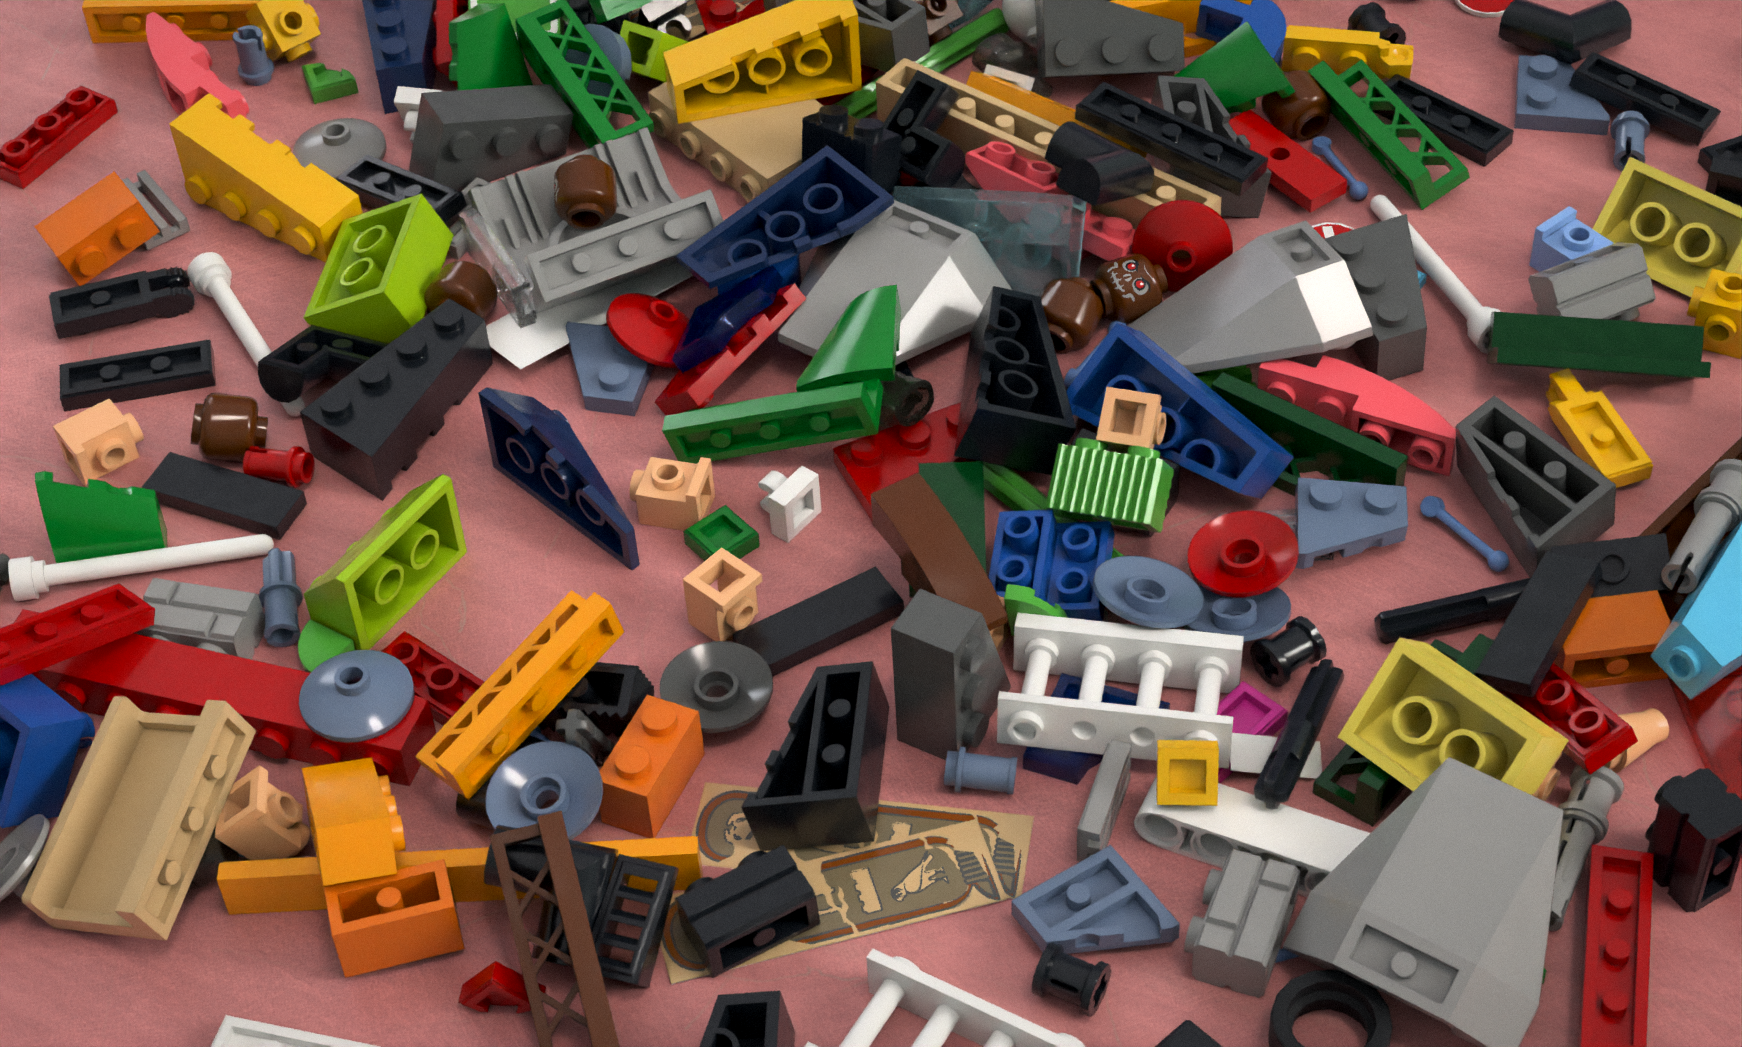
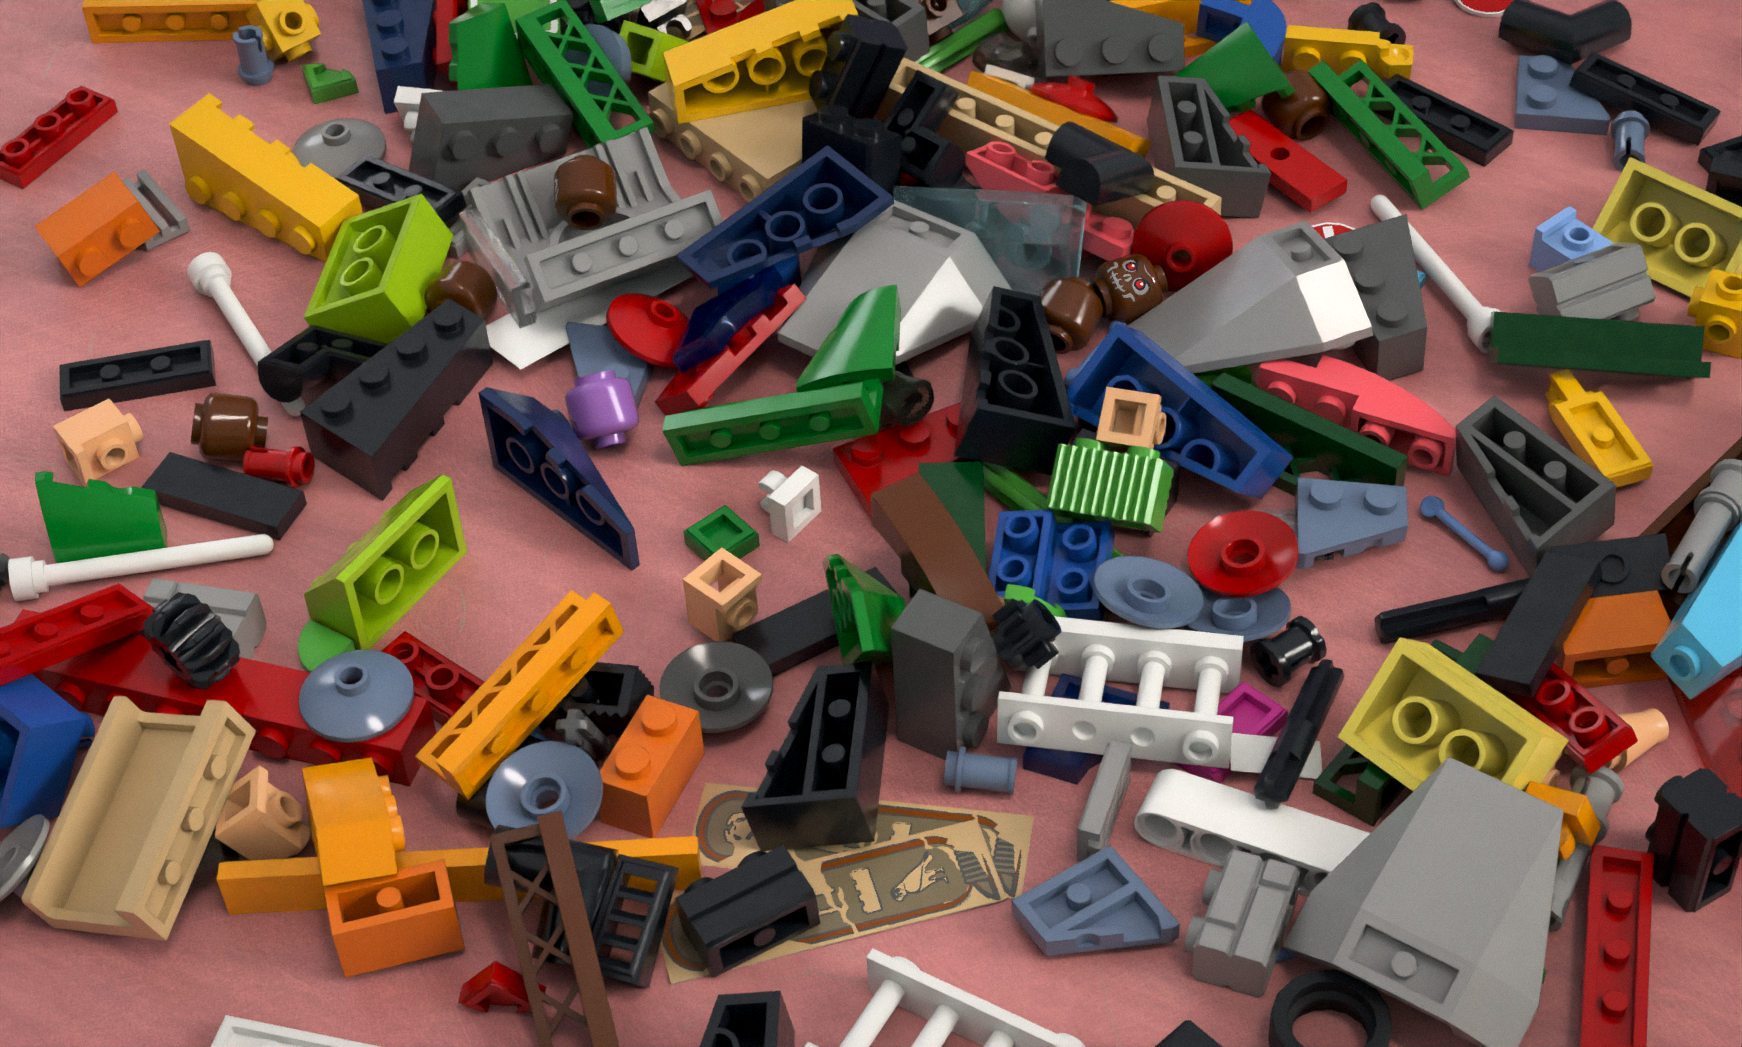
black hinge [49,266,195,339] -> none
coral slope [146,12,249,119] -> none
sand blue axle [258,548,303,647] -> none
light nougat brick [629,457,715,531] -> none
black bush [1032,942,1111,1017] -> none
black tile [1075,82,1268,197] -> none
yellow tile [1156,740,1219,806] -> none
medium blue hinge [1312,136,1368,200] -> none
none -> black gear [144,592,240,690]
none -> medium lavender head [565,370,639,449]
none -> black brick [809,14,908,119]
none -> green wedge [823,554,906,665]
none -> black gear [991,598,1062,669]
none -> red dish [1029,75,1119,123]
none -> light orange tile [1525,781,1601,860]

